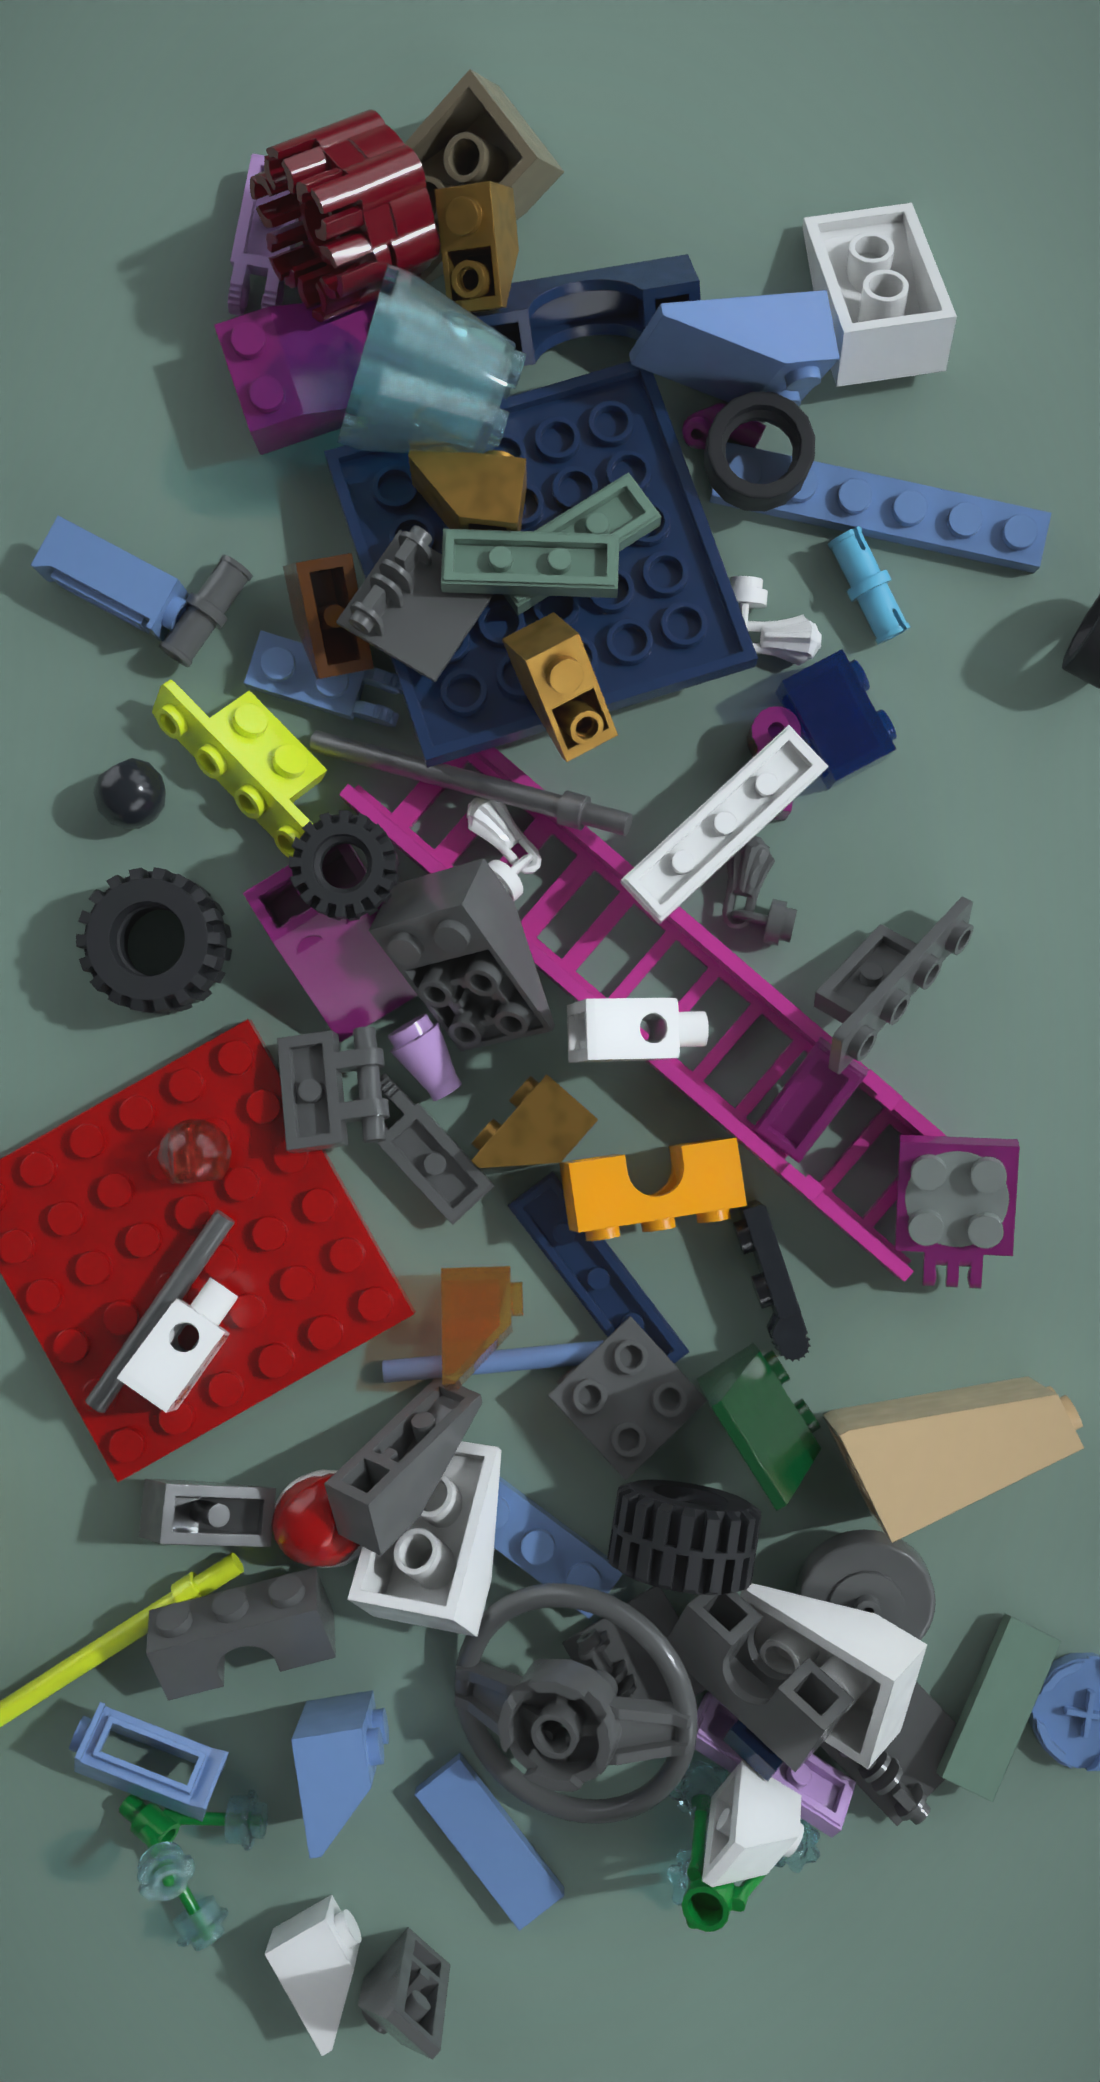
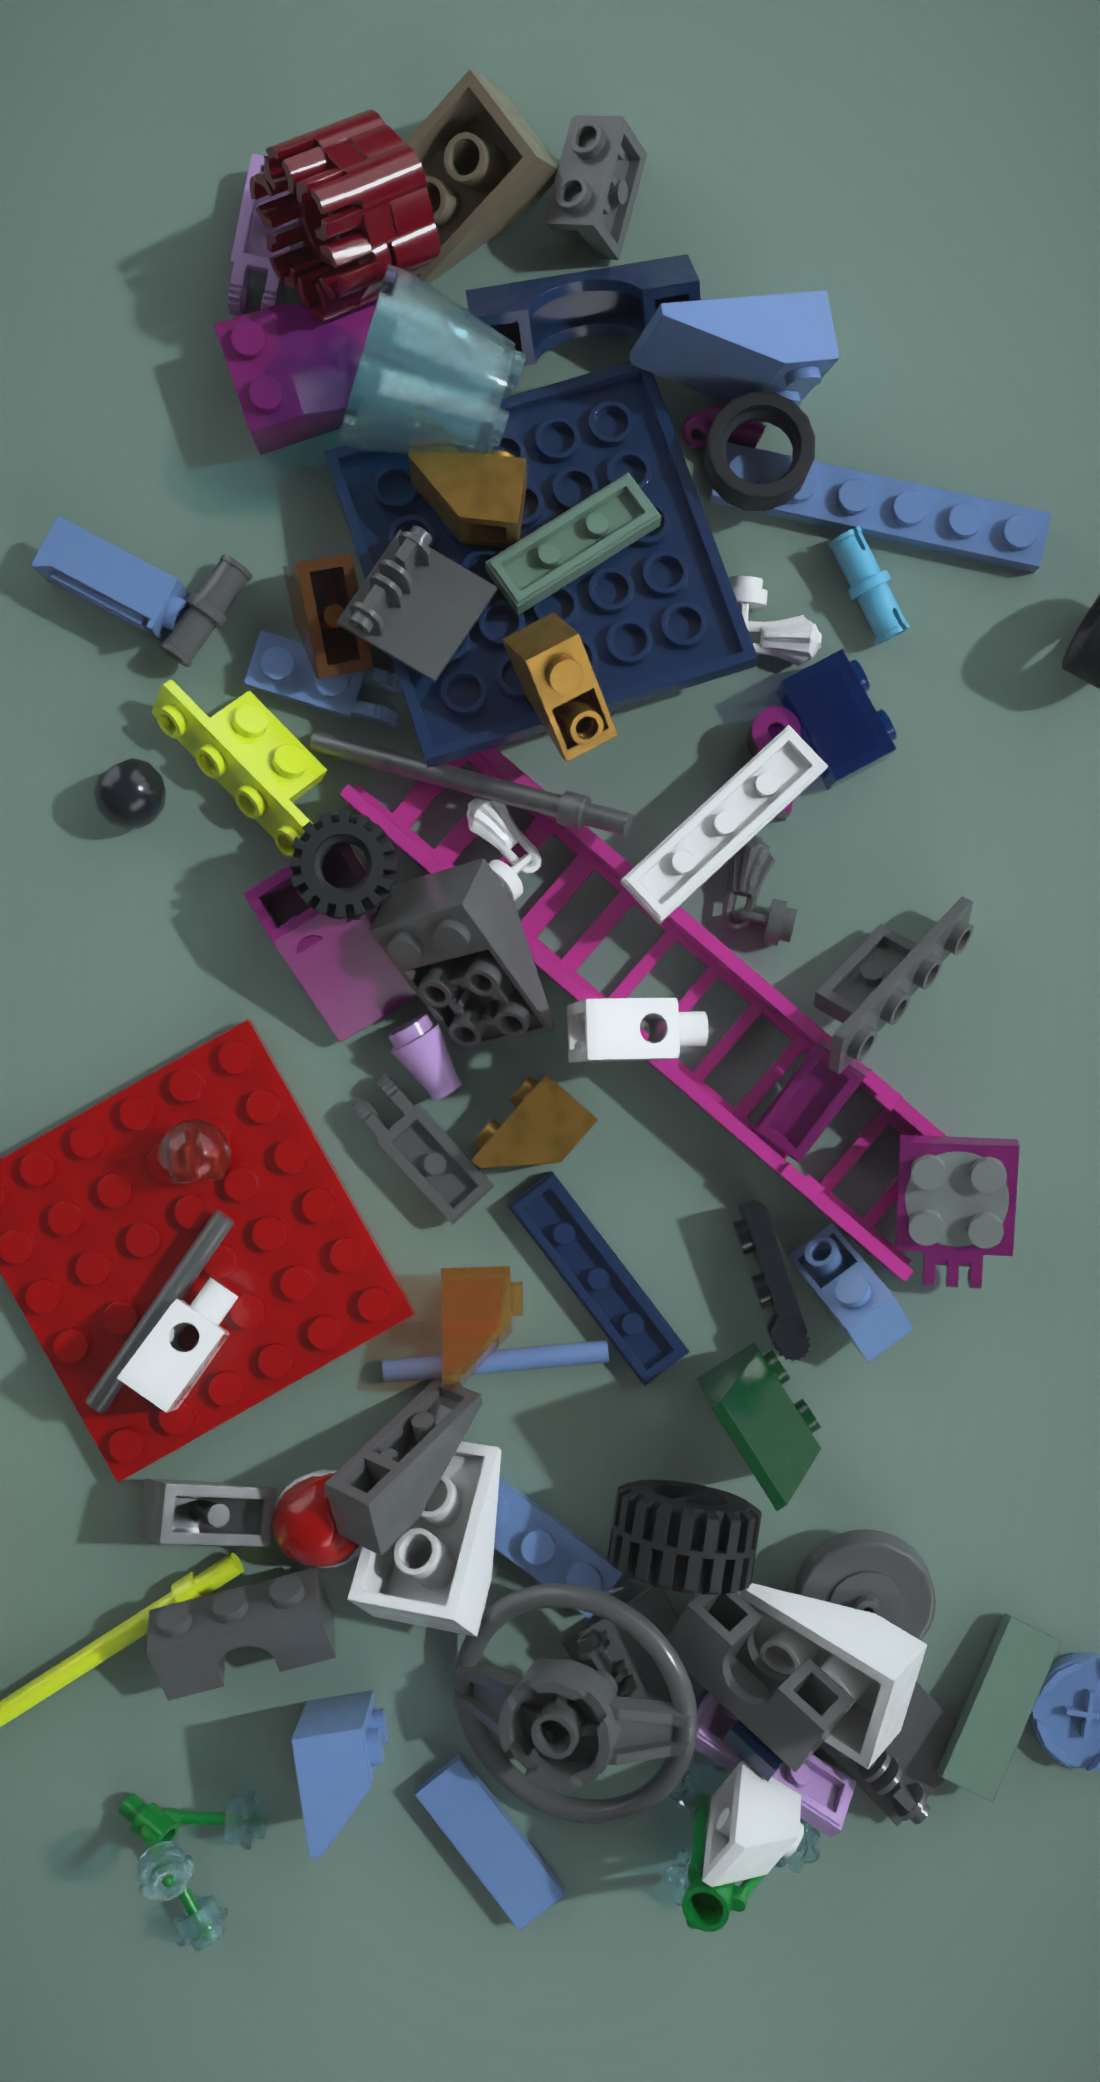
medium blue window [69,1702,229,1822] -> none
black tyre [76,867,232,1014] -> none
white slope [265,1895,361,2056] -> none
dark grey plate [277,1027,390,1153] -> none
dark grey slope [358,1927,450,2060] -> none
pearl gold slope [435,181,519,315] -> none
sand green tile [441,529,619,598] -> none
dark grey hinge [548,1316,708,1480] -> none
light orange arch [559,1137,747,1241] -> none
white slope [803,203,957,387] -> none
tan slope [823,1376,1084,1543] -> none
none -> dark grey bracket [545,115,647,260]
none -> medium blue slope [787,1223,914,1363]

